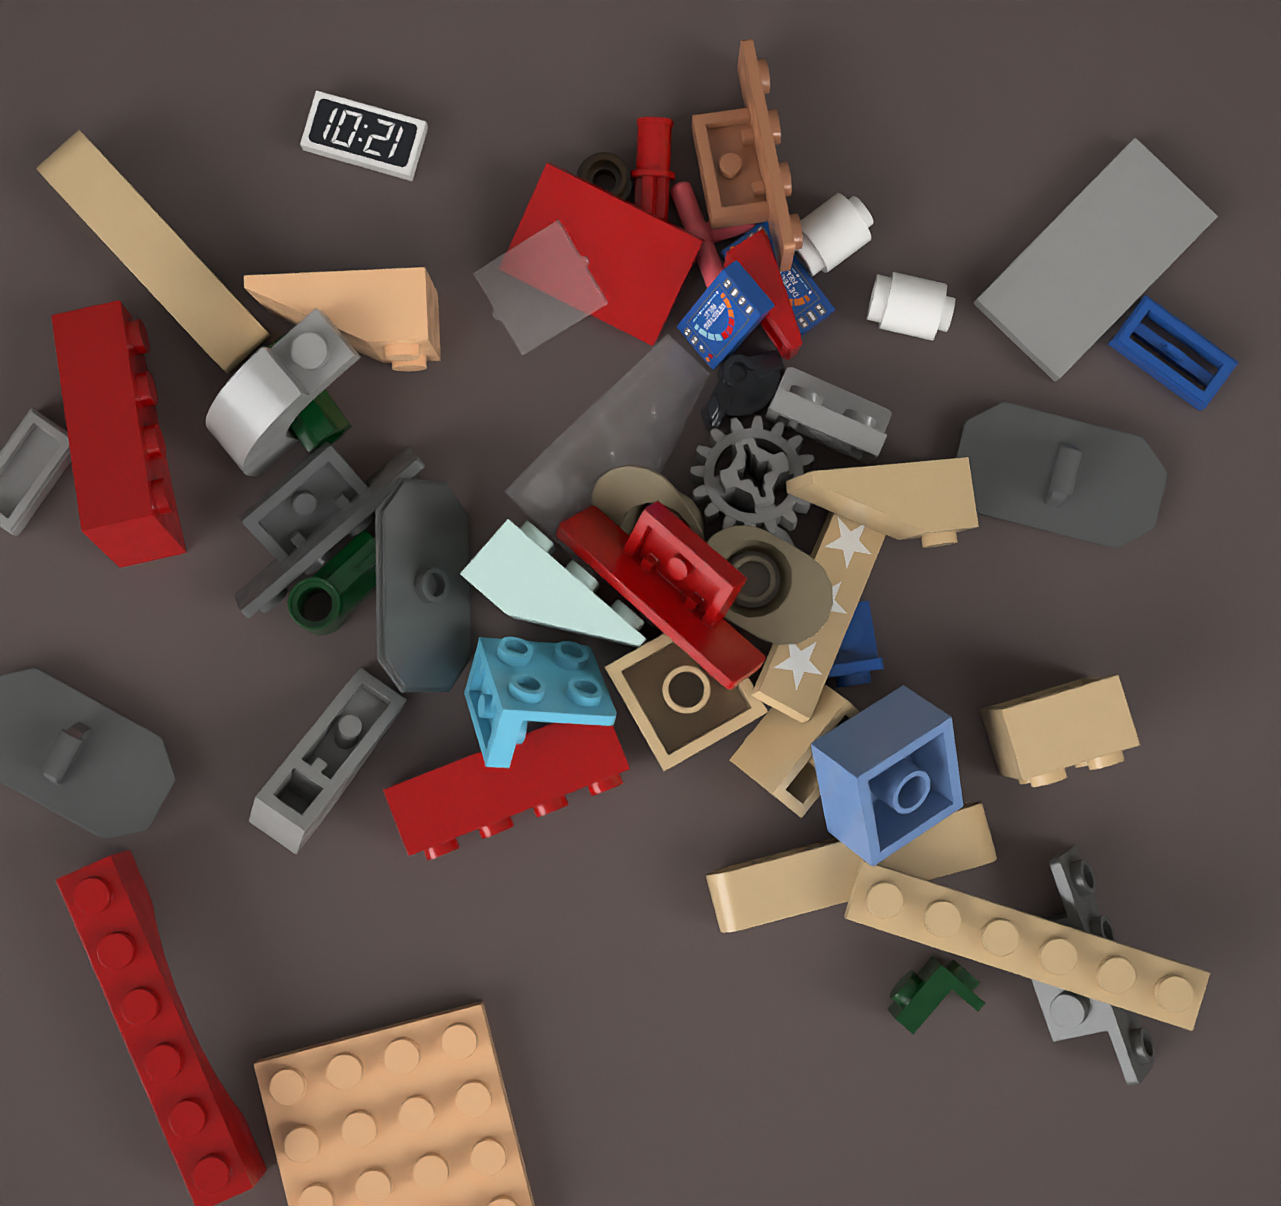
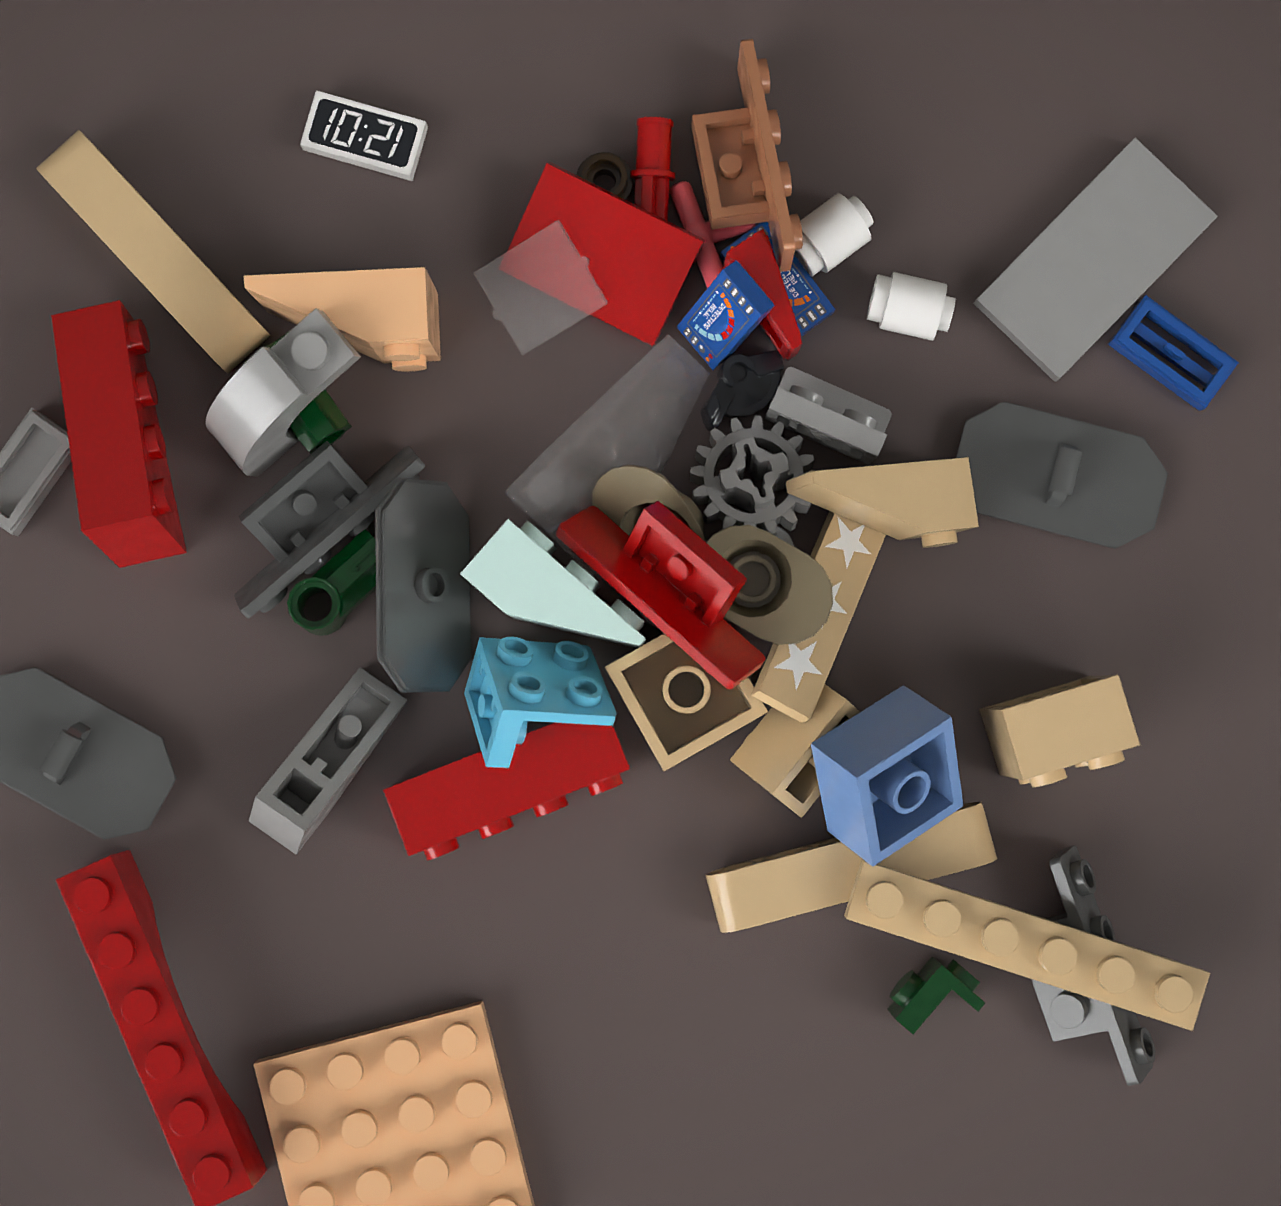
blue bracket [828,600,884,688] -> none

